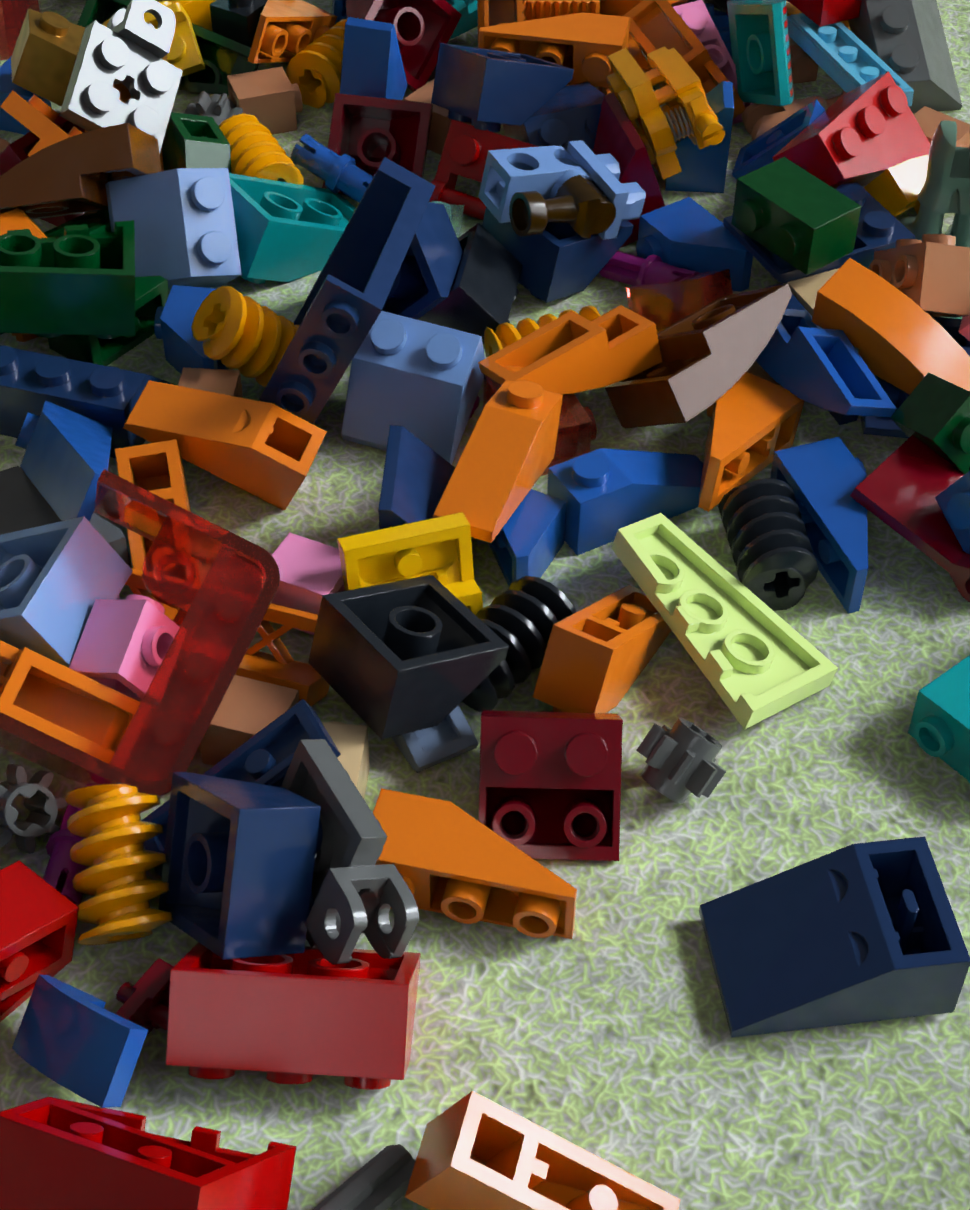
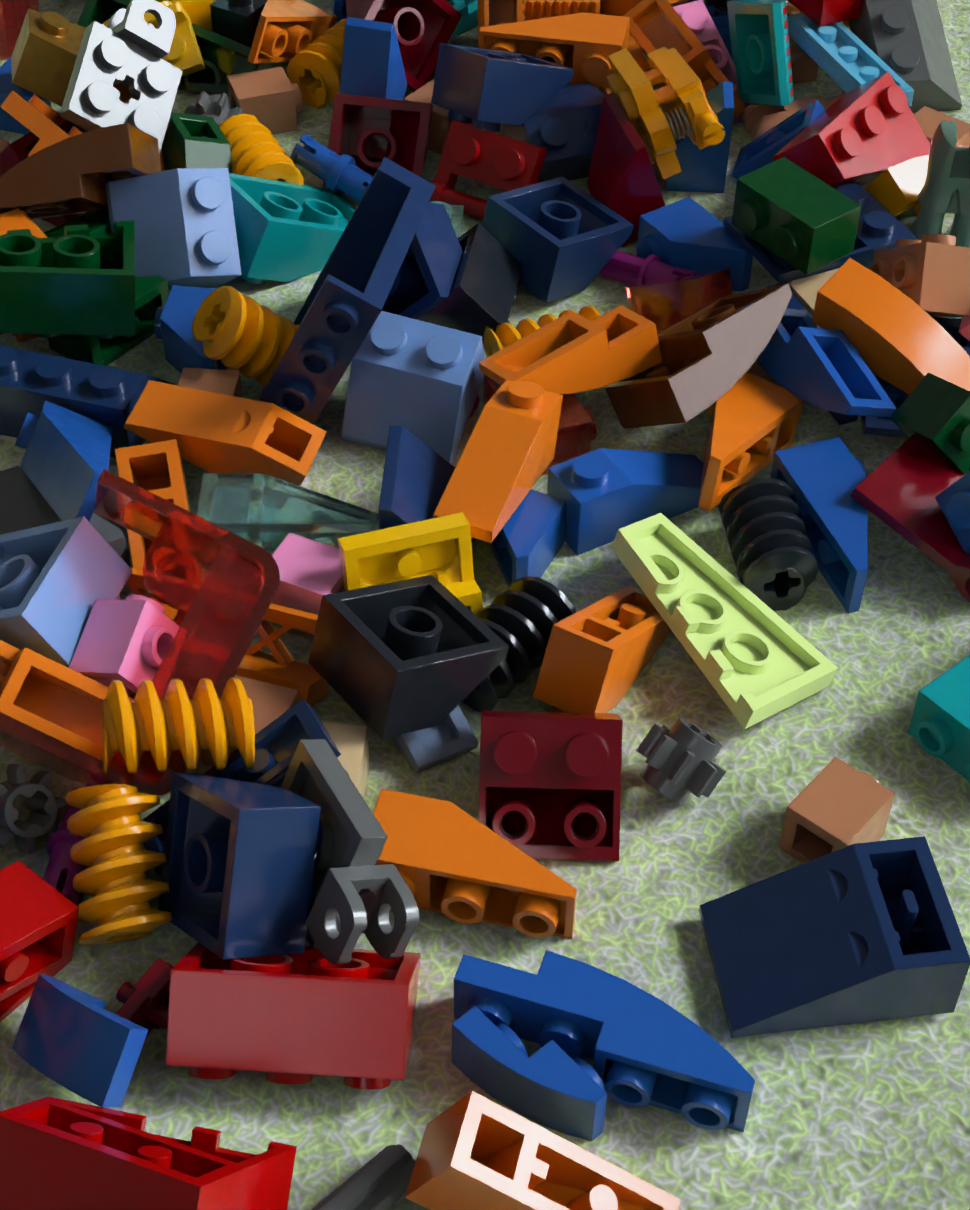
medium blue hips [478,140,646,240] -> none
none -> light orange piece [102,678,255,773]
none -> clear light blue slope [196,473,379,566]
none -> blue slope [452,1006,607,1141]
none -> blue slope [454,950,755,1132]
none -> nougat brick [779,757,895,864]

